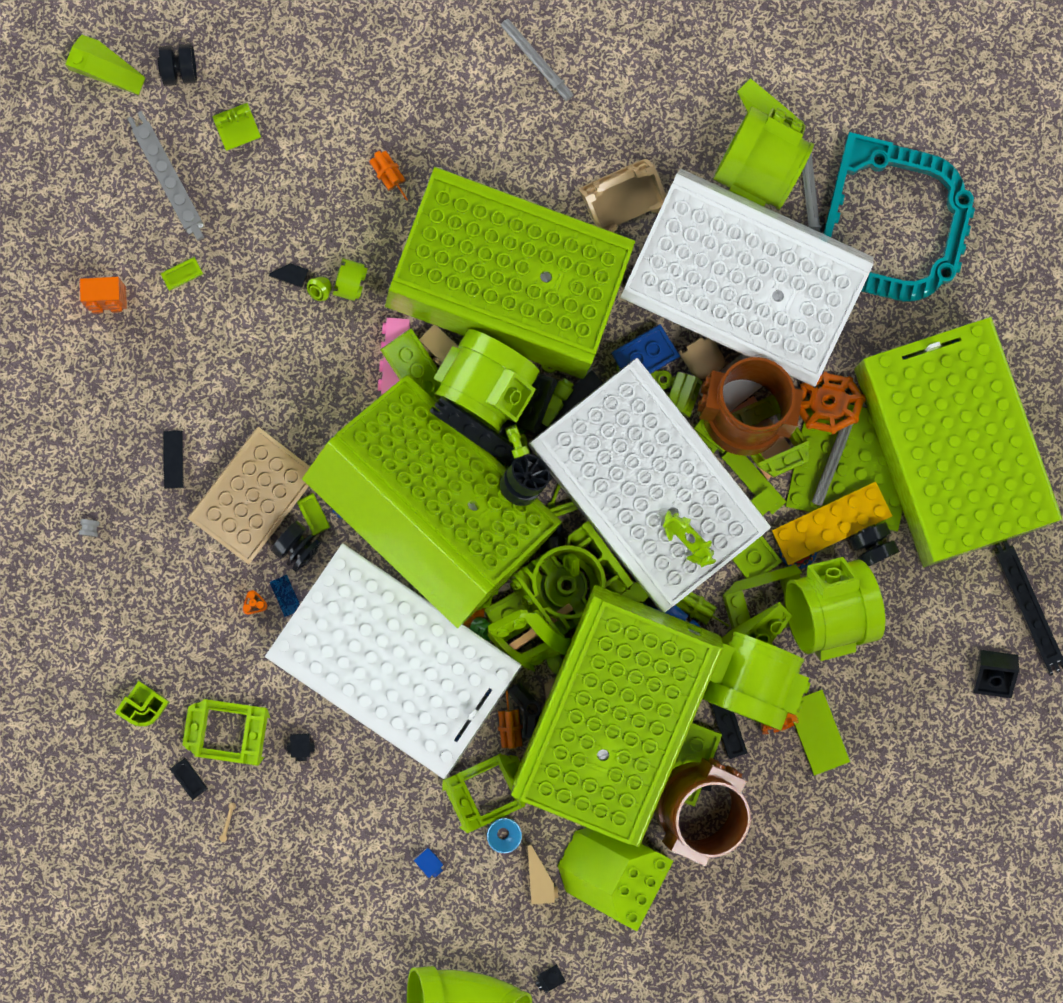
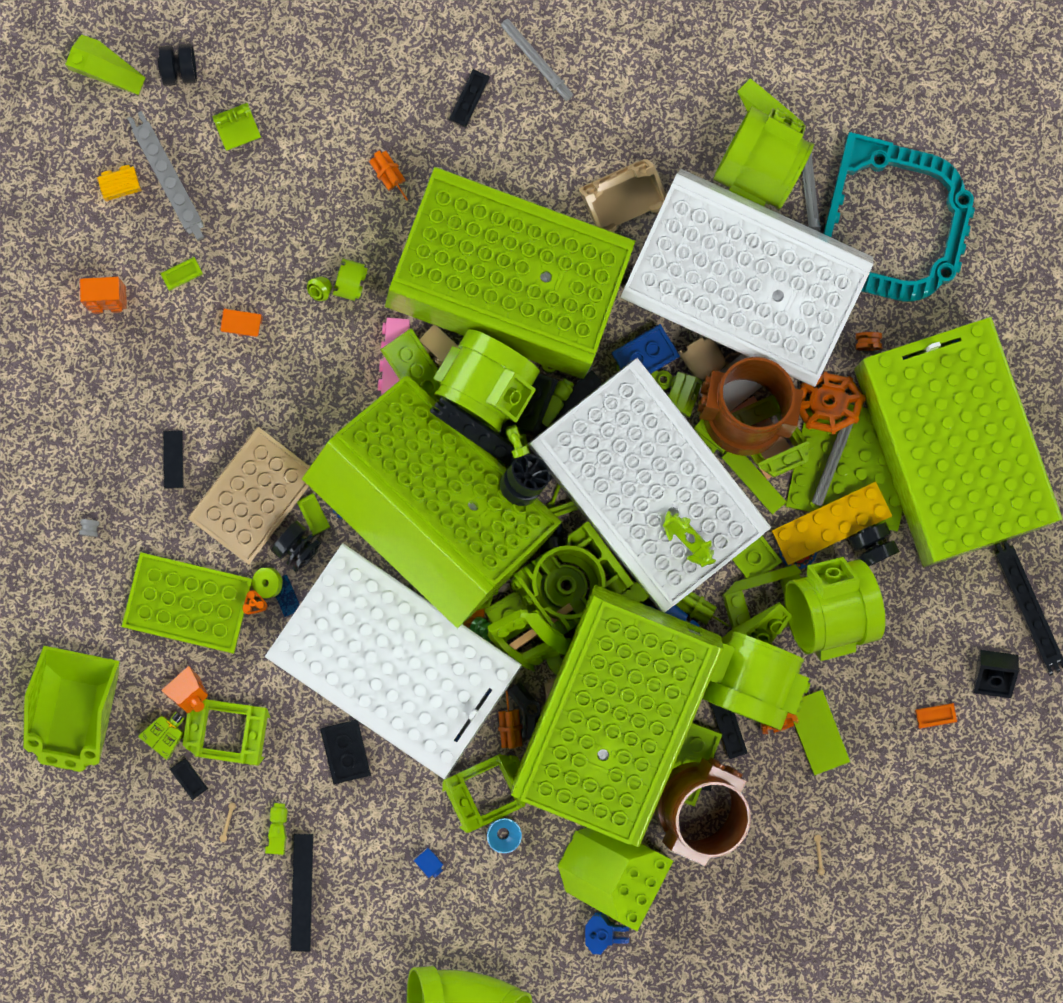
lime brick [115,681,170,727] -> none
black tile [269,263,309,288] -> none
black brick [287,733,315,761] -> none
tan slope [528,845,558,904] -> none
black bracket [535,964,566,994] -> none
lime tile [563,553,579,577] -> none
lime bracket [751,488,779,516] -> none
none -> lime windscreen [23,646,120,772]
none -> yellow brick [97,165,142,202]
none -> lime plate [121,552,253,654]
none -> lime torso [138,712,185,760]
none -> orange torso [161,666,208,713]
none -> orange panel [220,309,263,337]
none -> lime piece [252,567,282,598]
none -> lime piece [265,803,288,855]
none -> black tile [291,834,314,952]
none -> black tile [320,720,371,785]
none -> black tile [449,69,490,128]
none -> blue hinge [585,912,629,955]
none -> tan hinge [814,835,825,875]
none -> orange wheel [855,332,883,351]
none -> orange tile [915,703,957,729]

